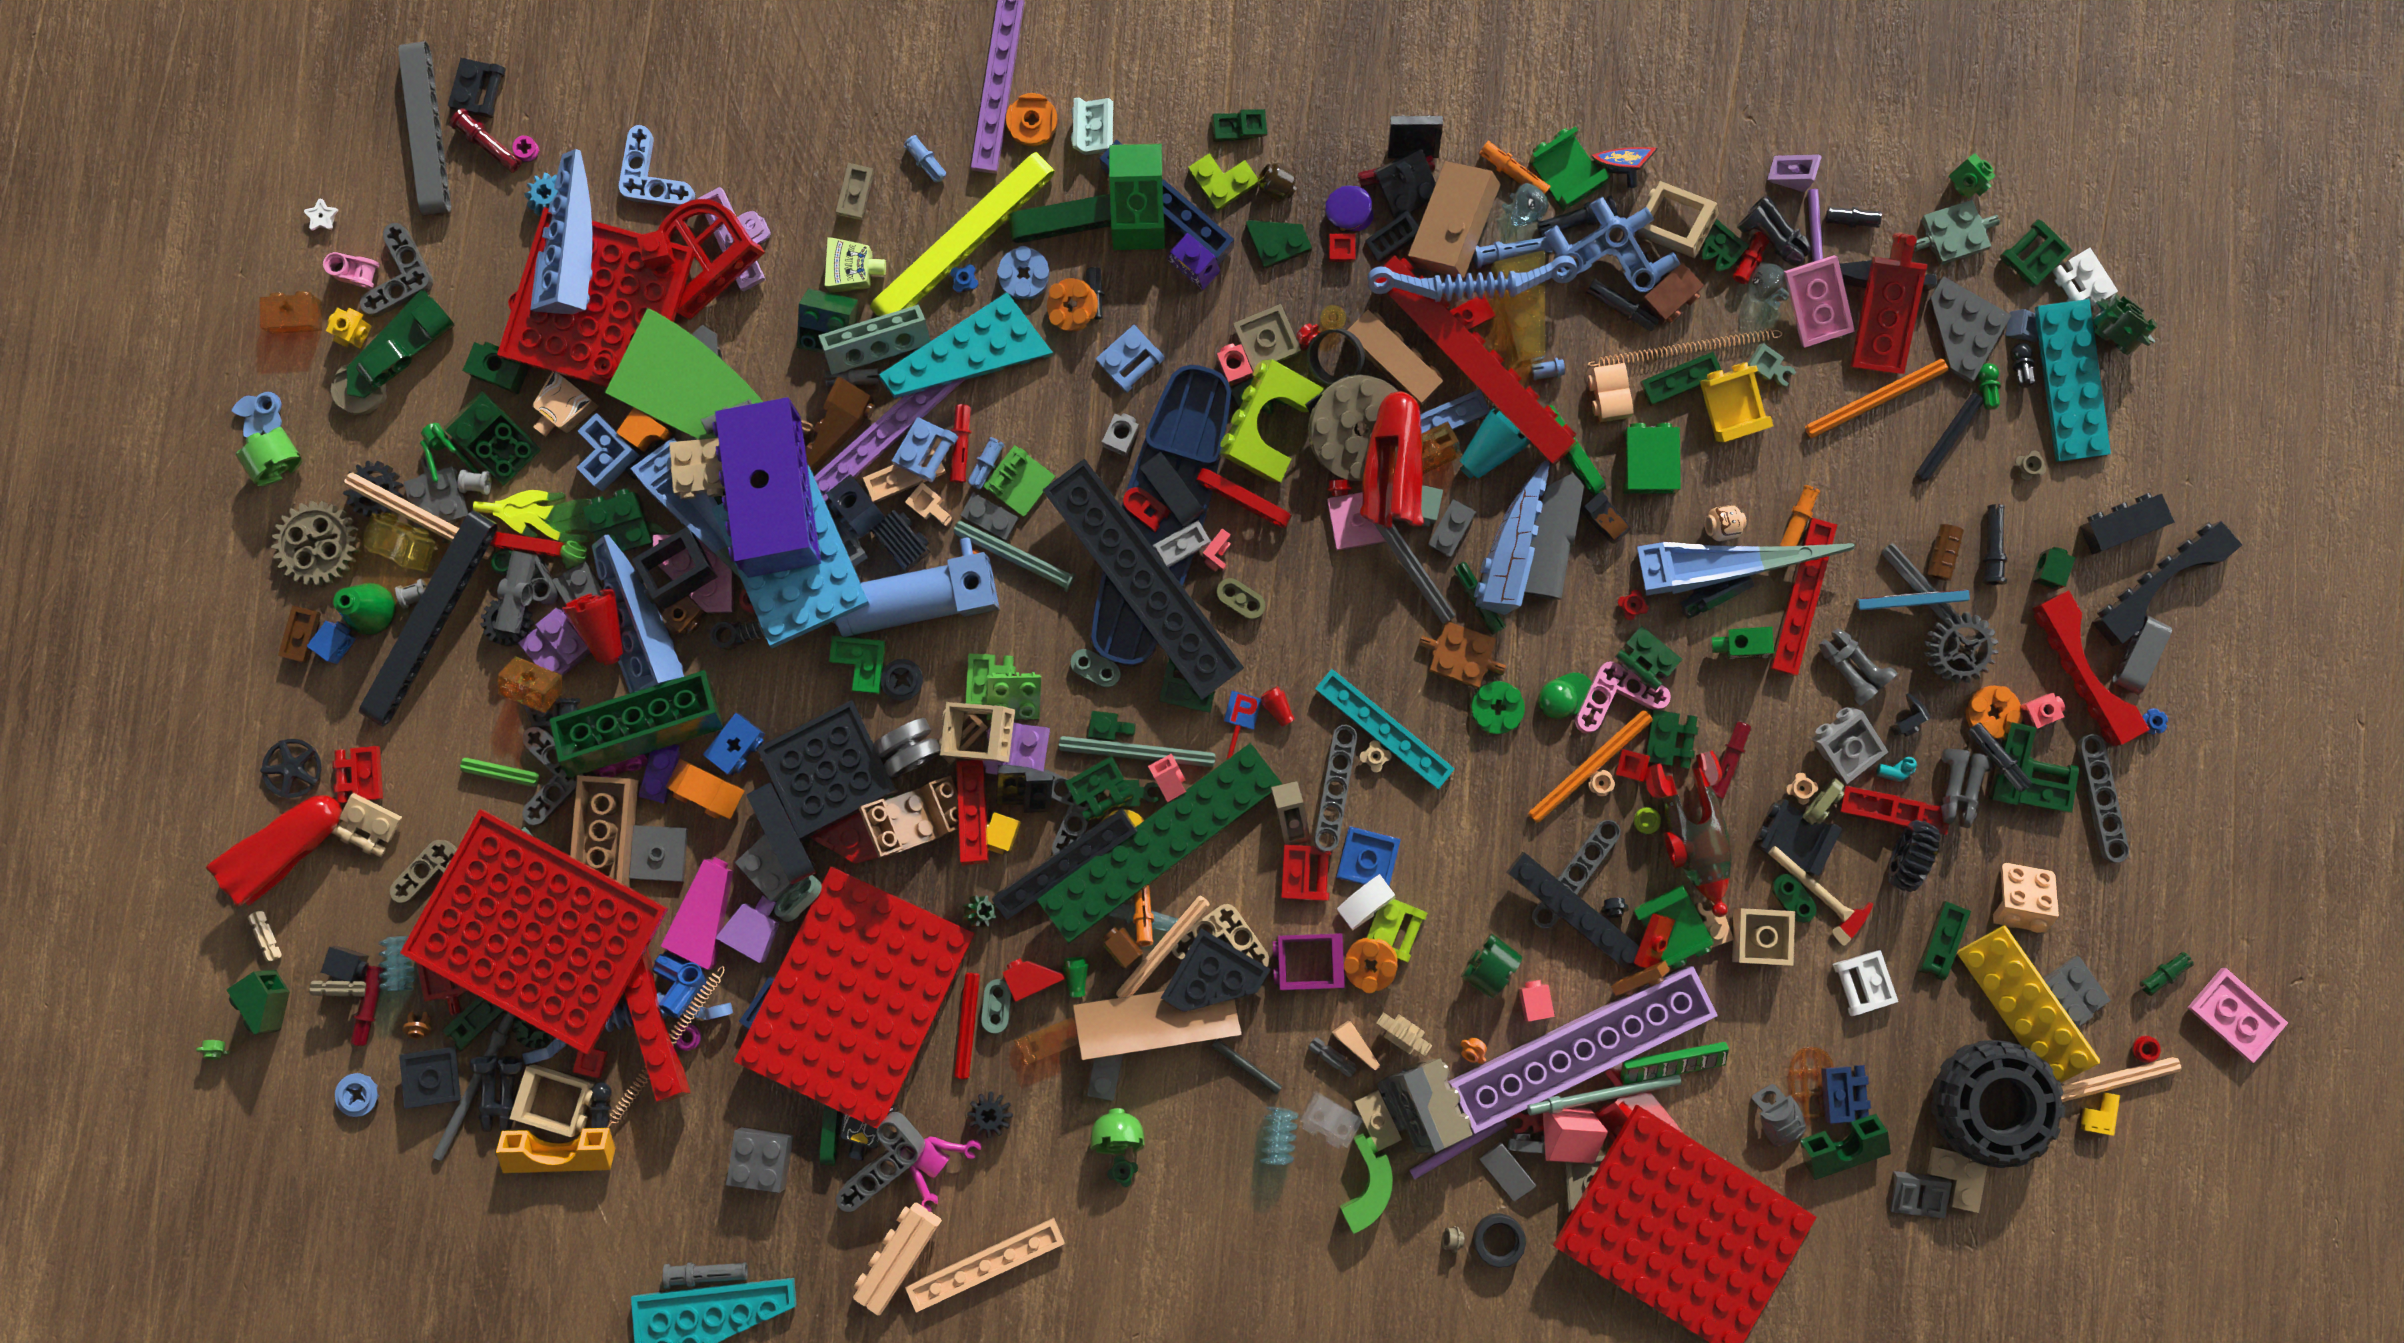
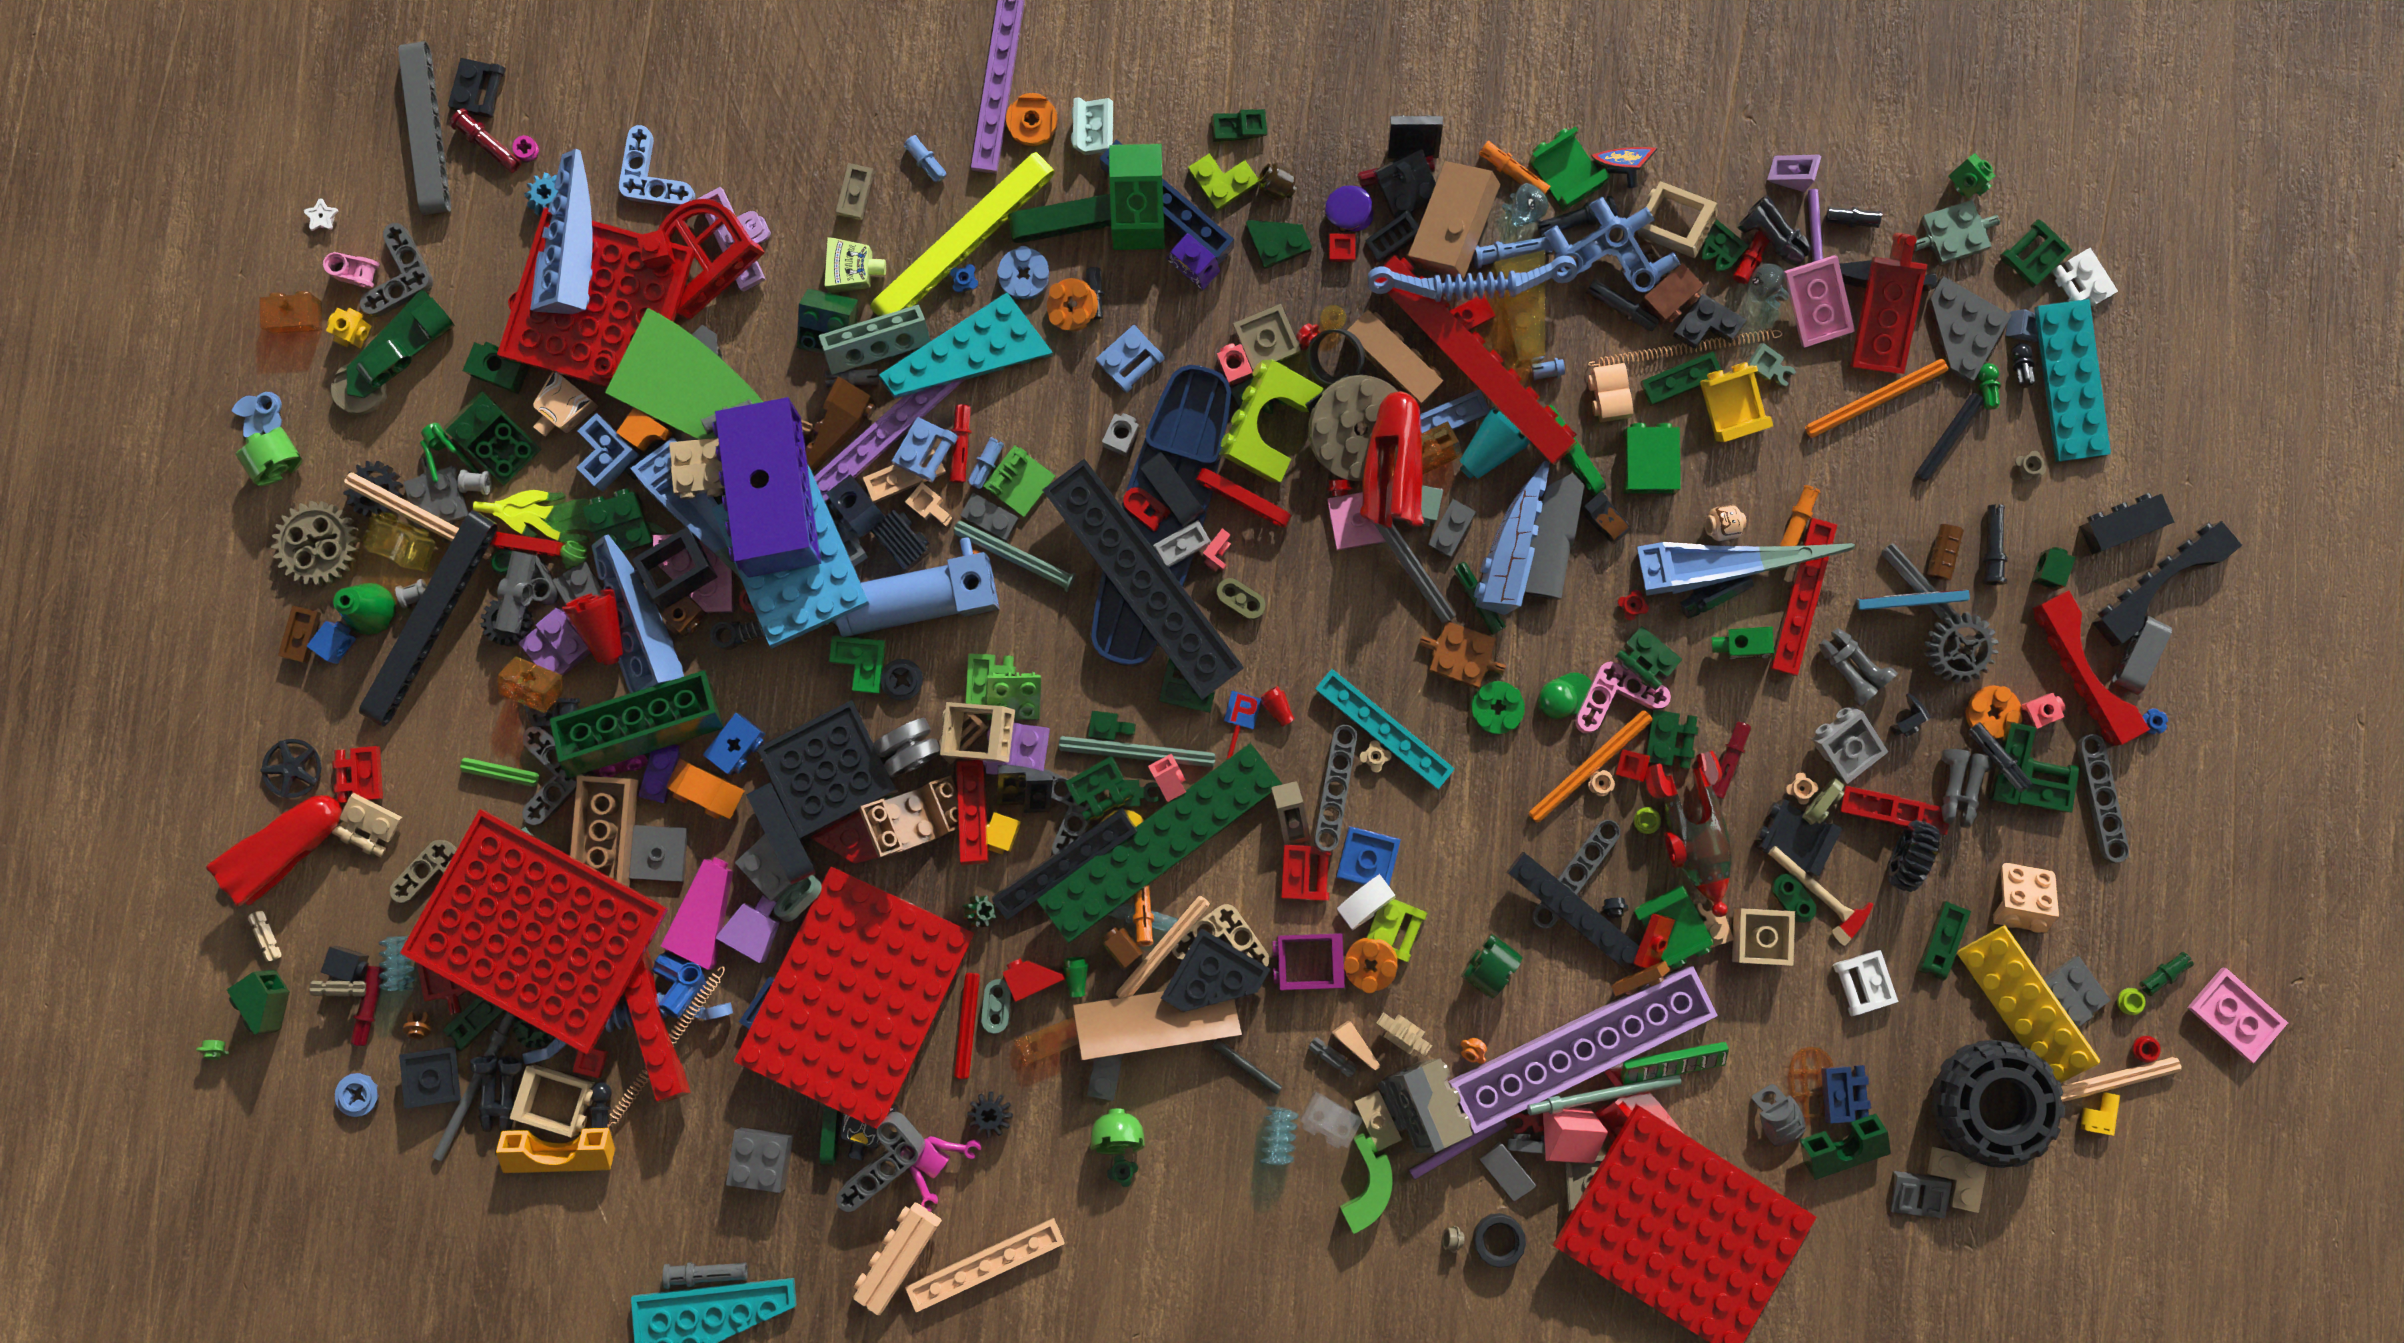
magenta plate [674,1024,701,1051] -> none
sand green plate [1071,649,1121,688] -> none
coral brick [1519,980,1555,1021] -> none
teal arm [1876,757,1917,782] -> none
dark green brick [2093,293,2157,355] -> none
none -> black plate [1673,293,1747,349]
none -> lime plate [2117,988,2145,1015]

